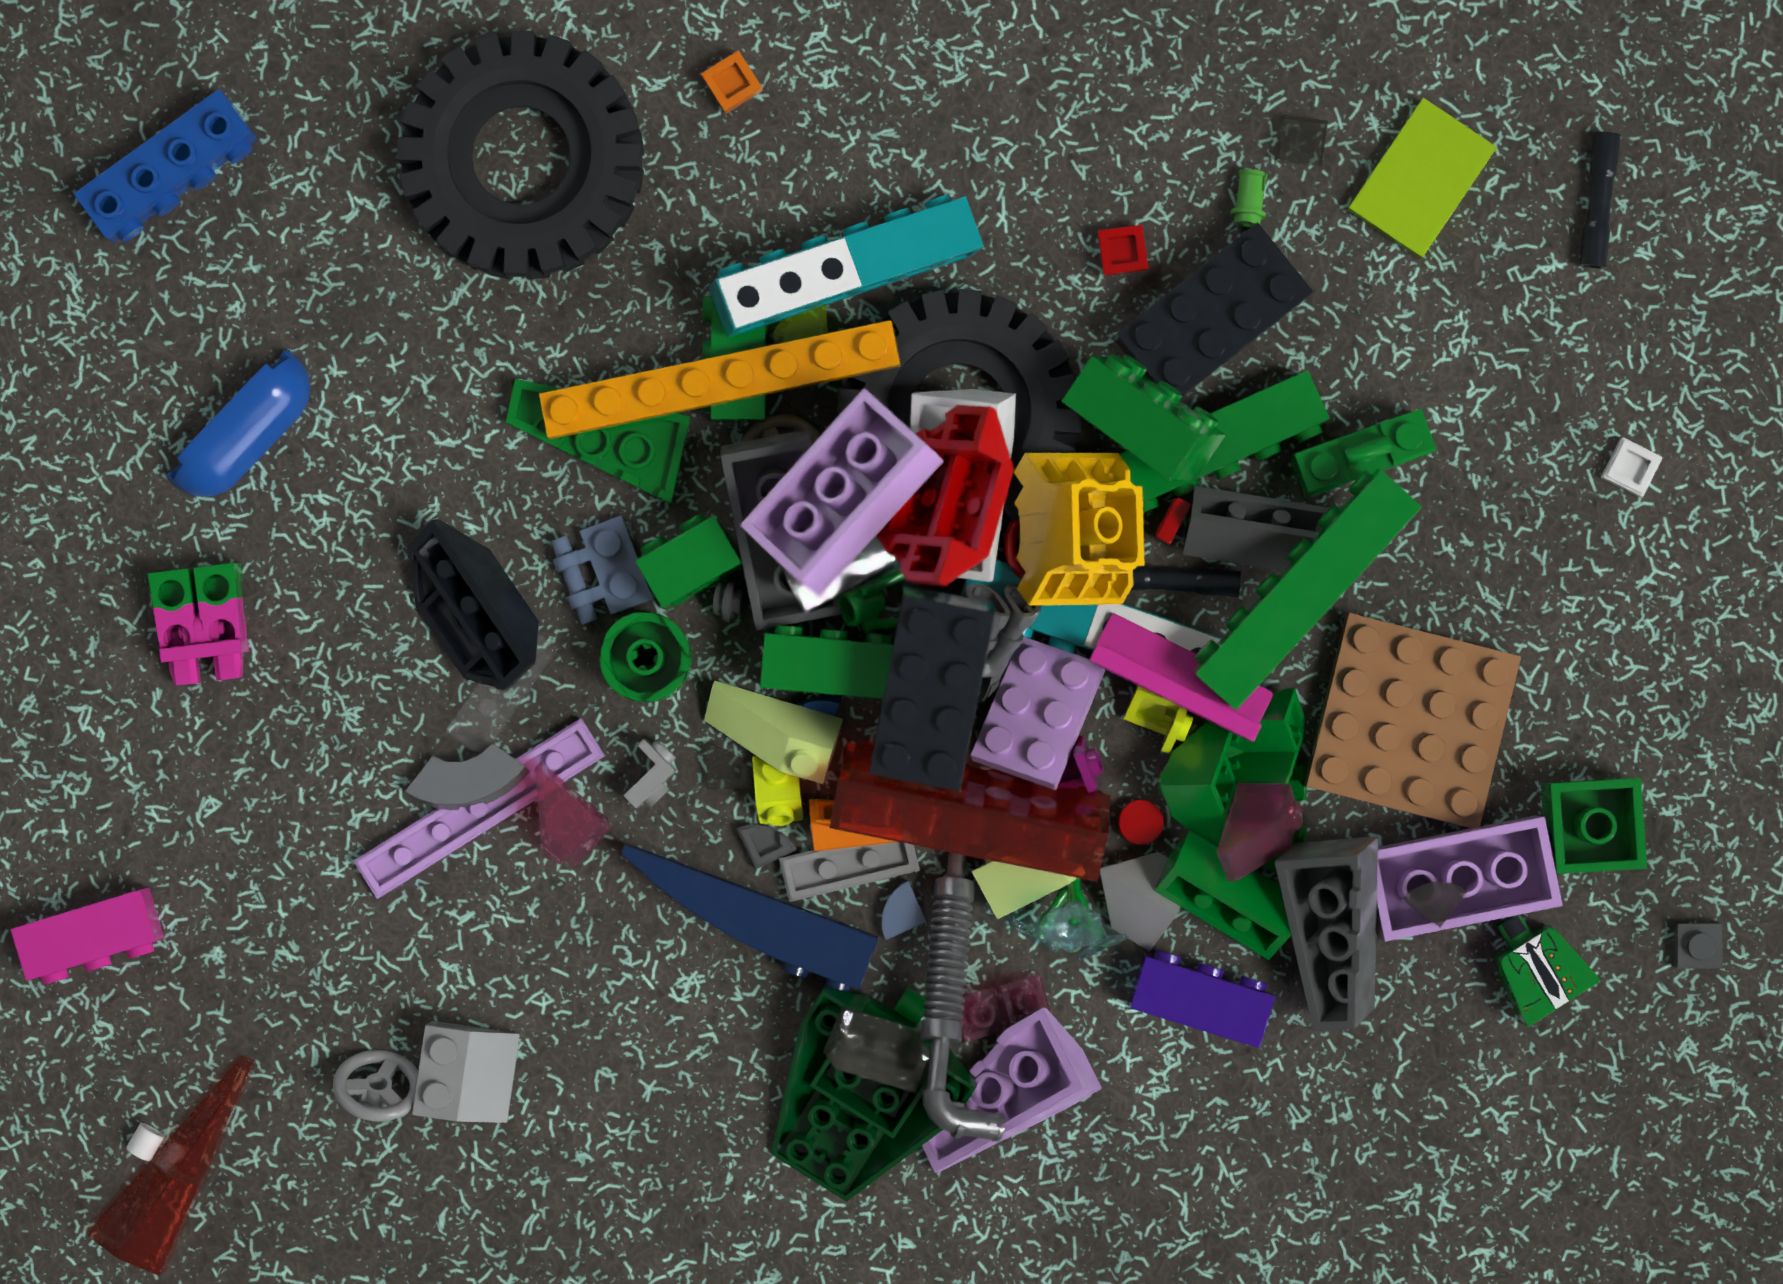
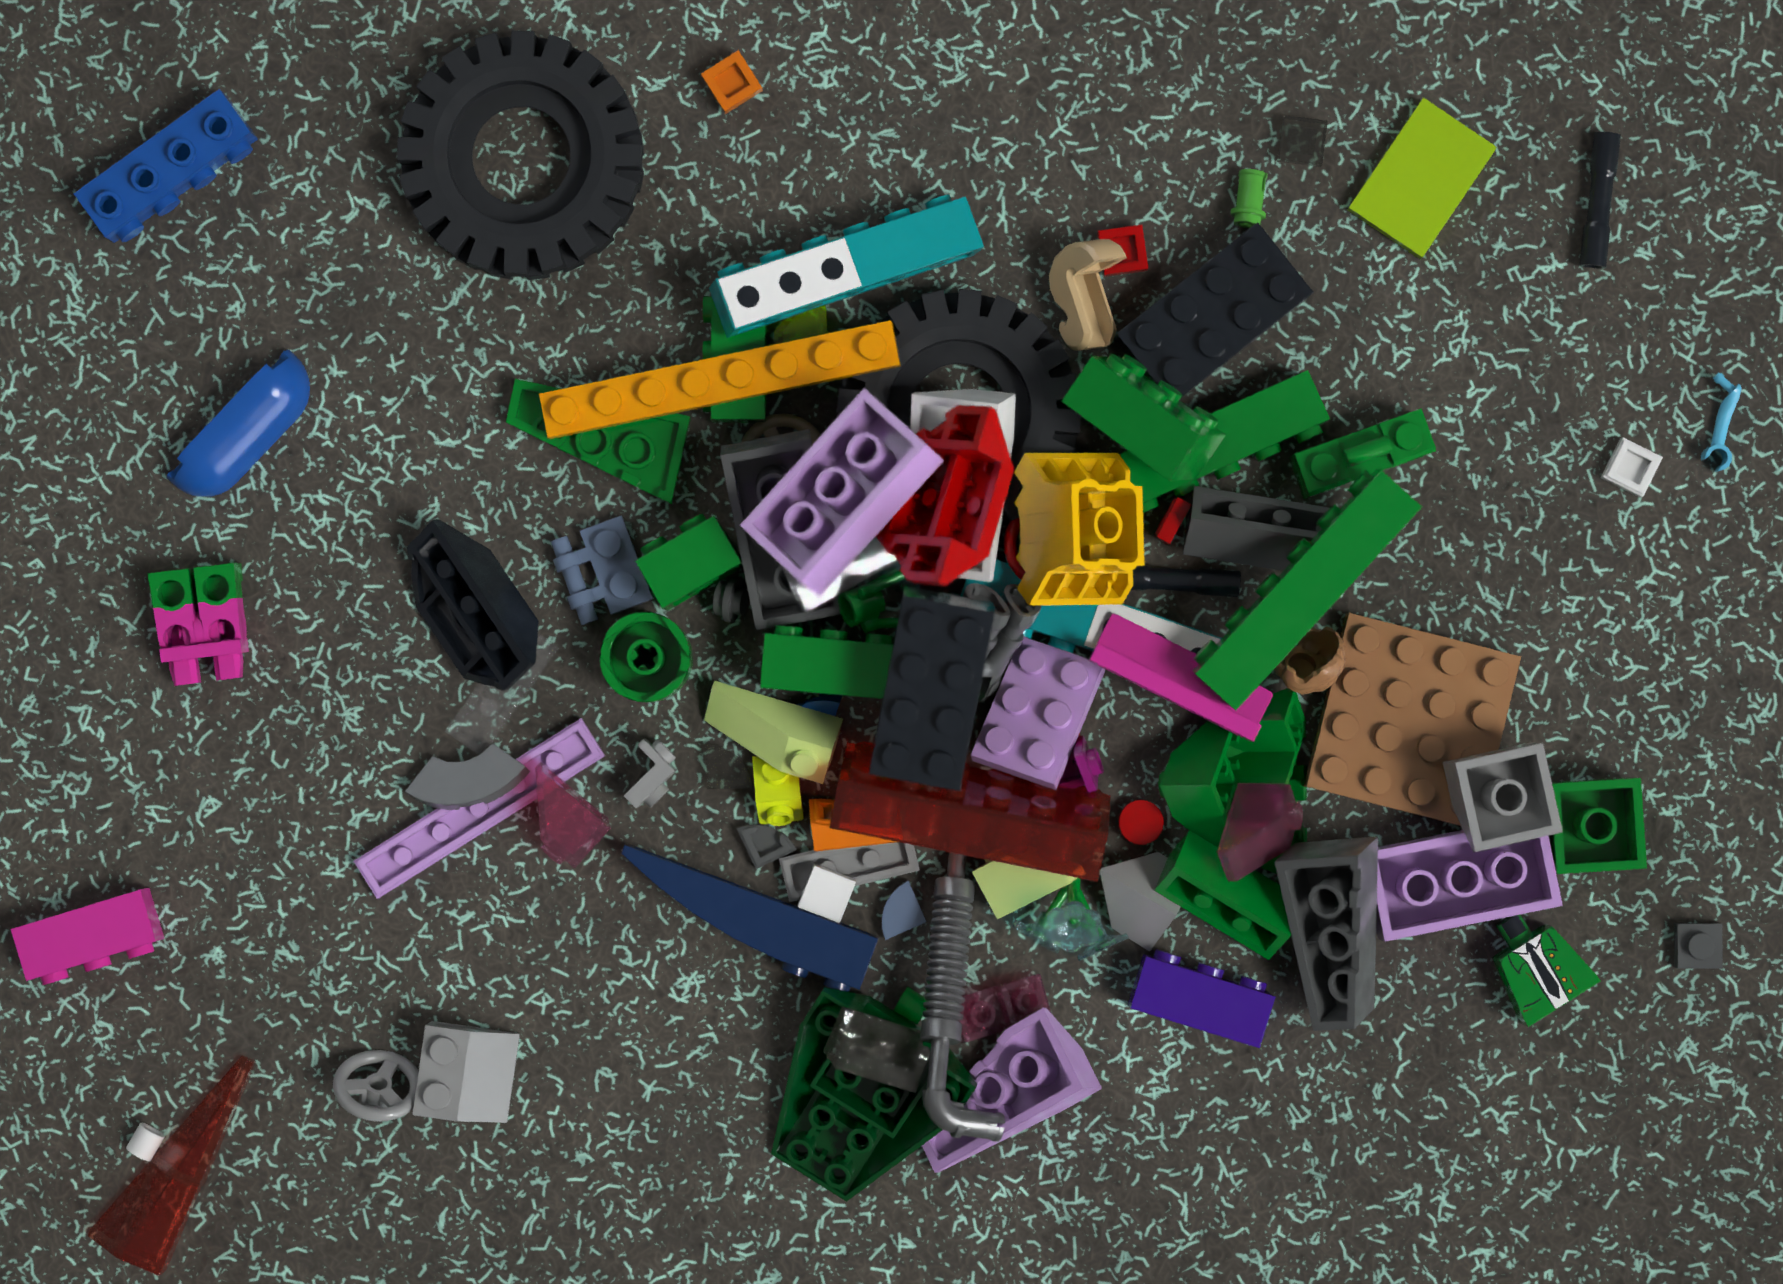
neon yellow bracket [1124,685,1193,754] -> none
clear smoke tile [1402,881,1467,927] -> none
none -> white tile [798,863,856,923]
none -> tan animal [1049,239,1127,351]
none -> medium nougat hair [1274,626,1346,695]
none -> light grey slope [1443,743,1563,852]
none -> medium azure piece [1701,372,1742,472]

